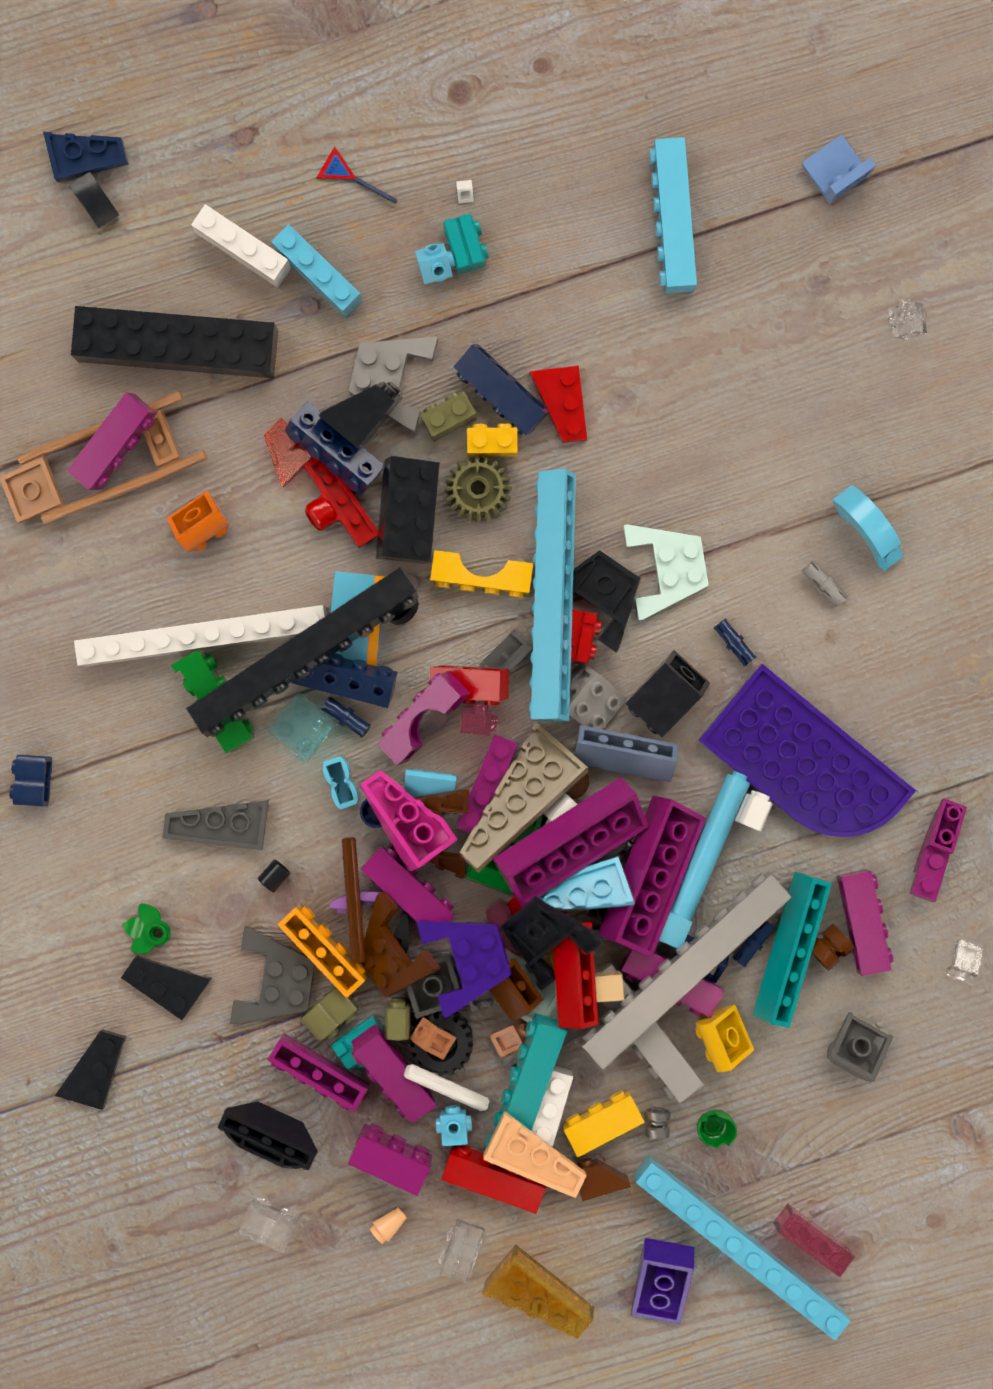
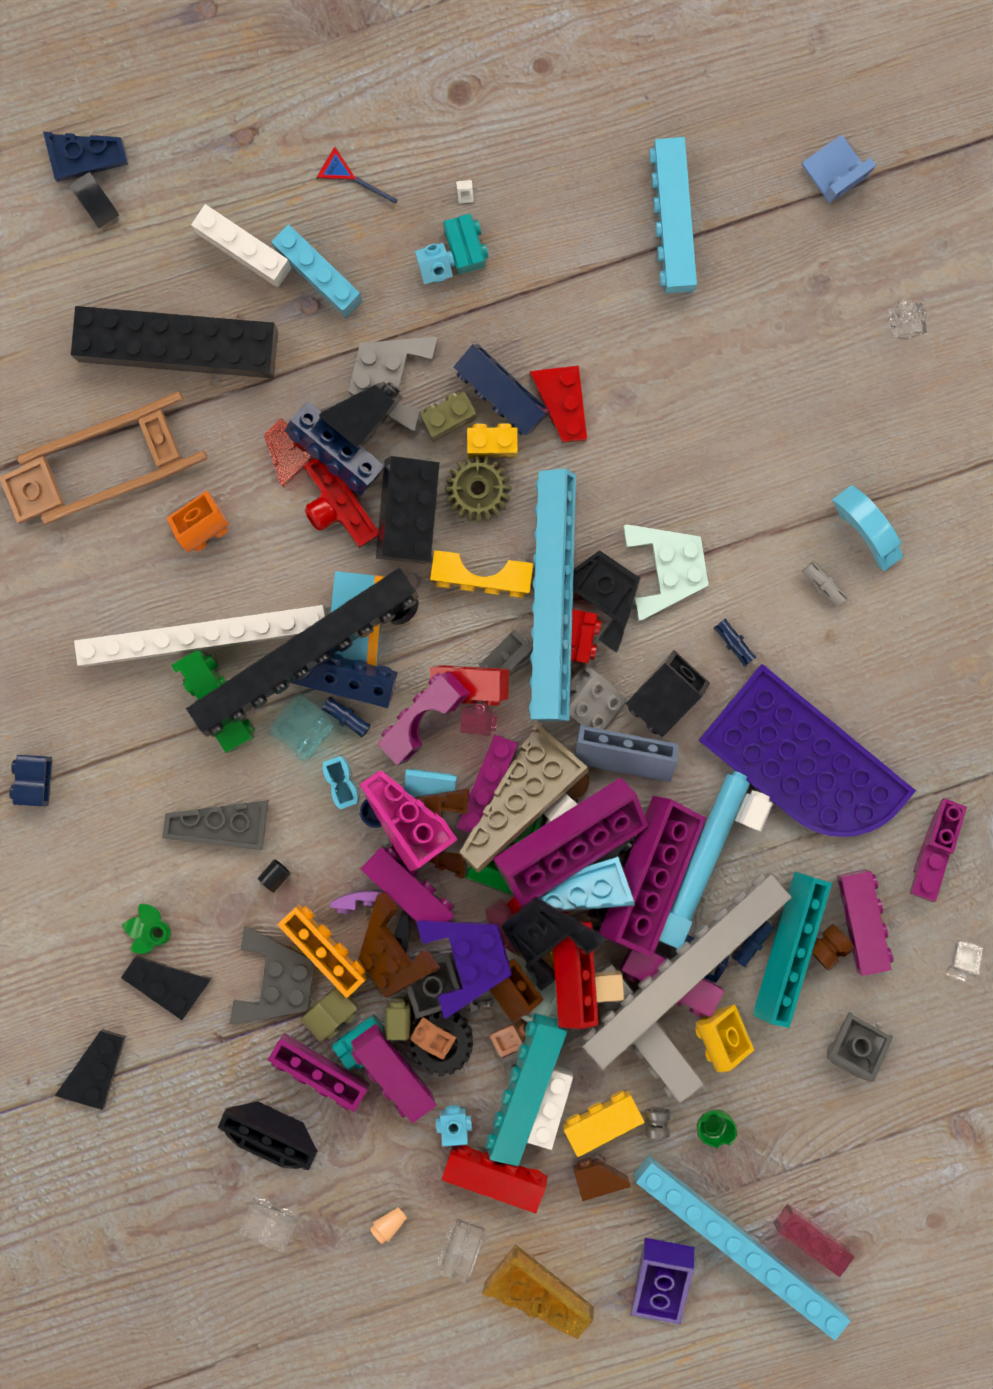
magenta brick [67,392,157,490] -> none
reddish brown axle [342,837,365,963] -> none
magenta brick [348,1124,432,1196] -> none
white axle [404,1064,490,1111] -> none
light nougat wing [483,1111,586,1198] -> none

